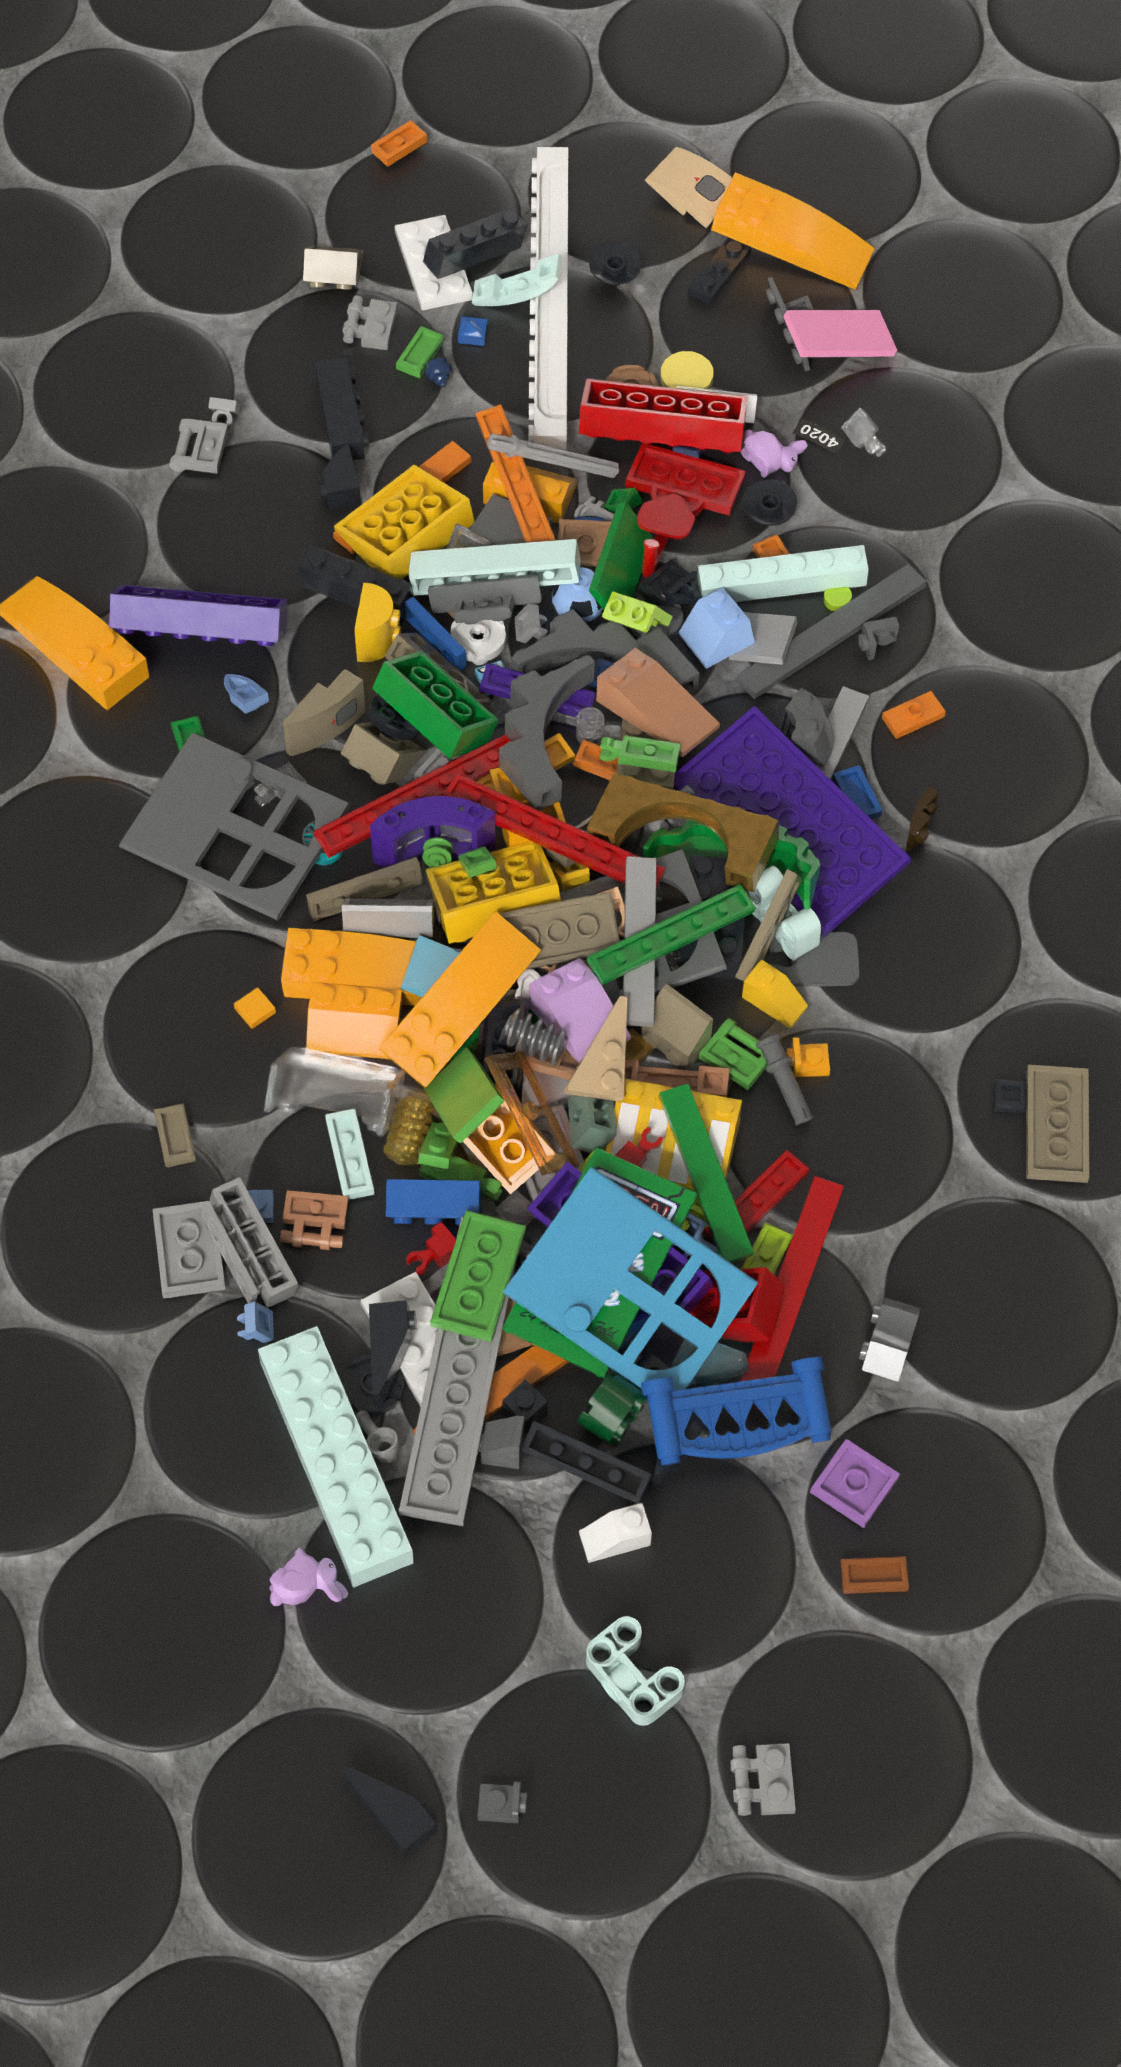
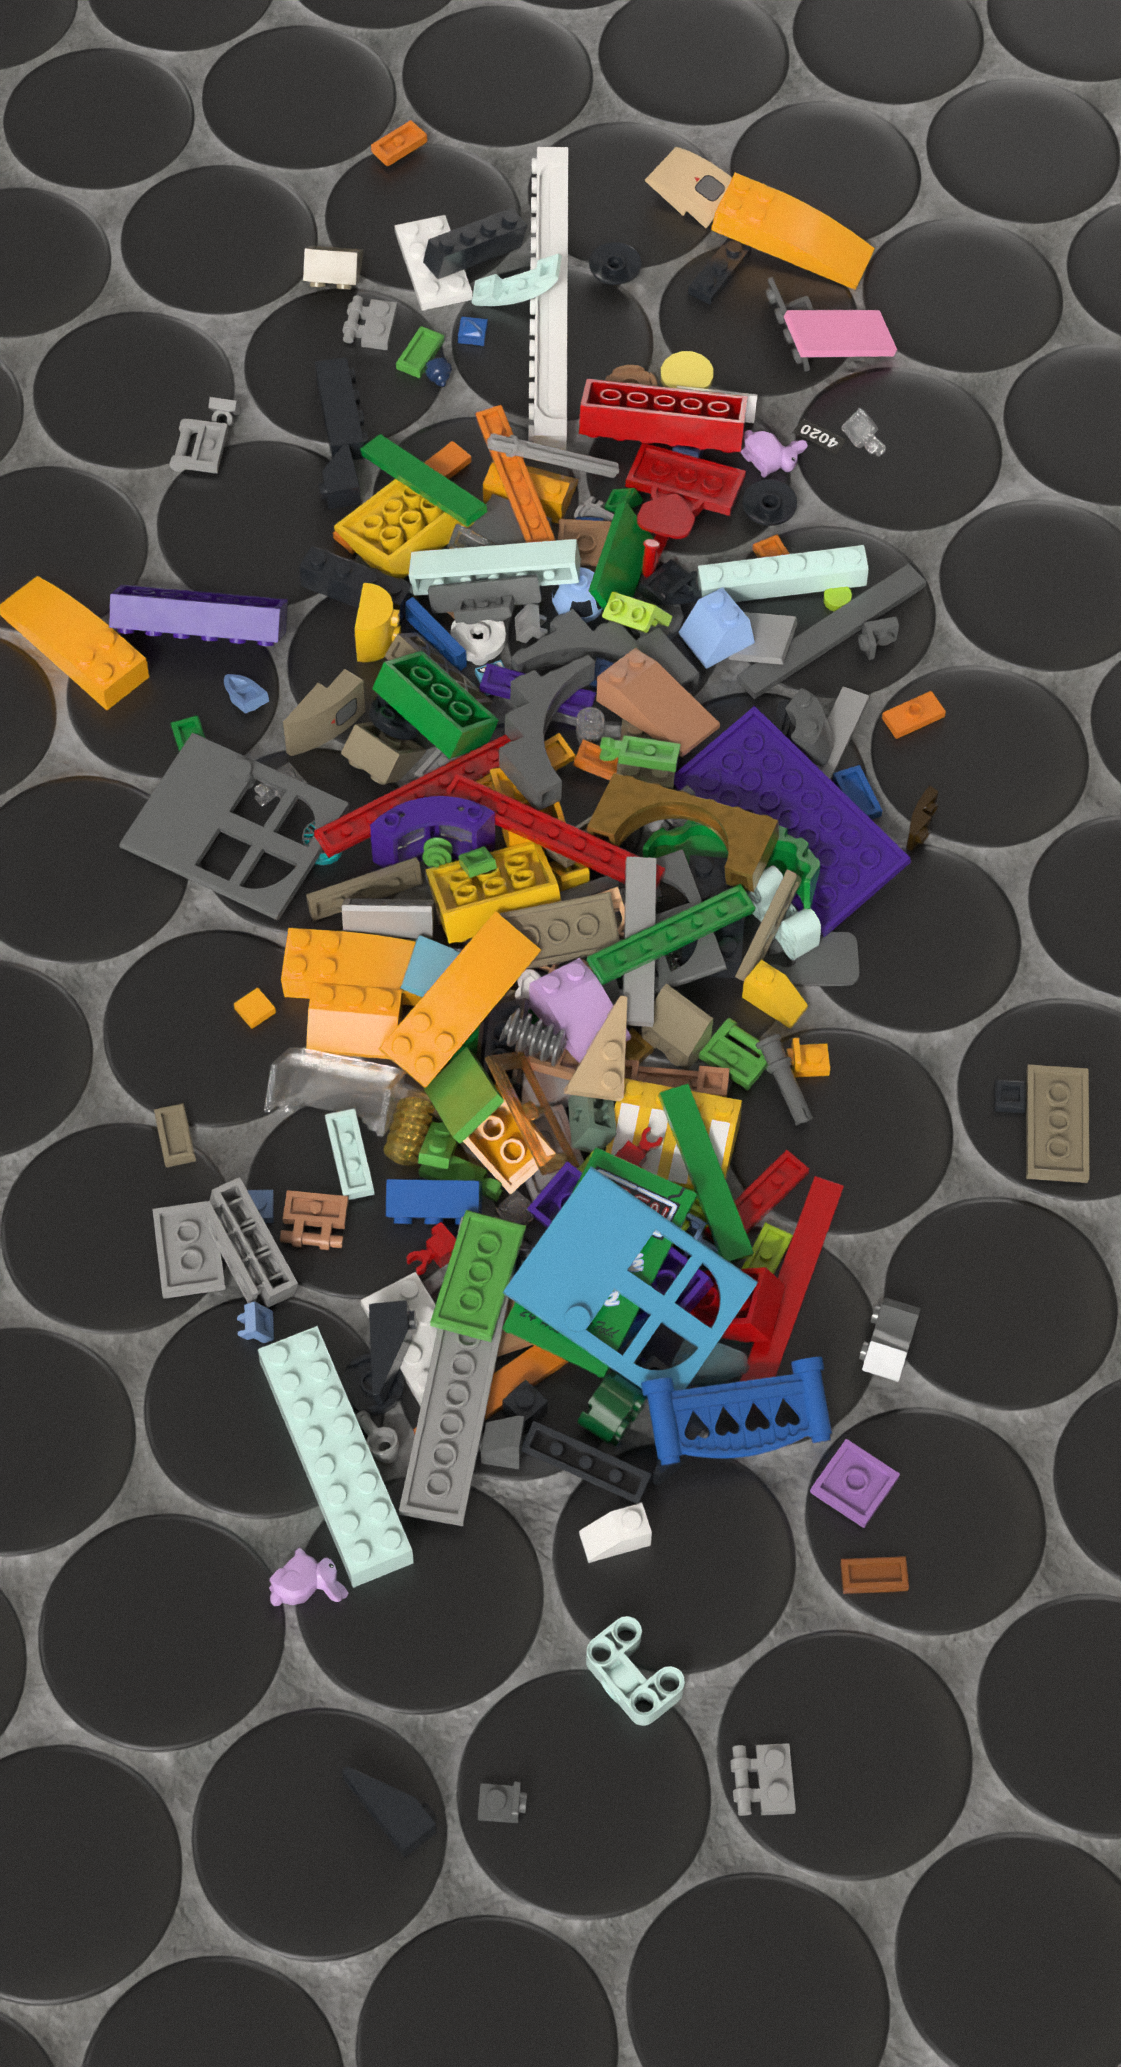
none -> green tile [360,434,488,527]

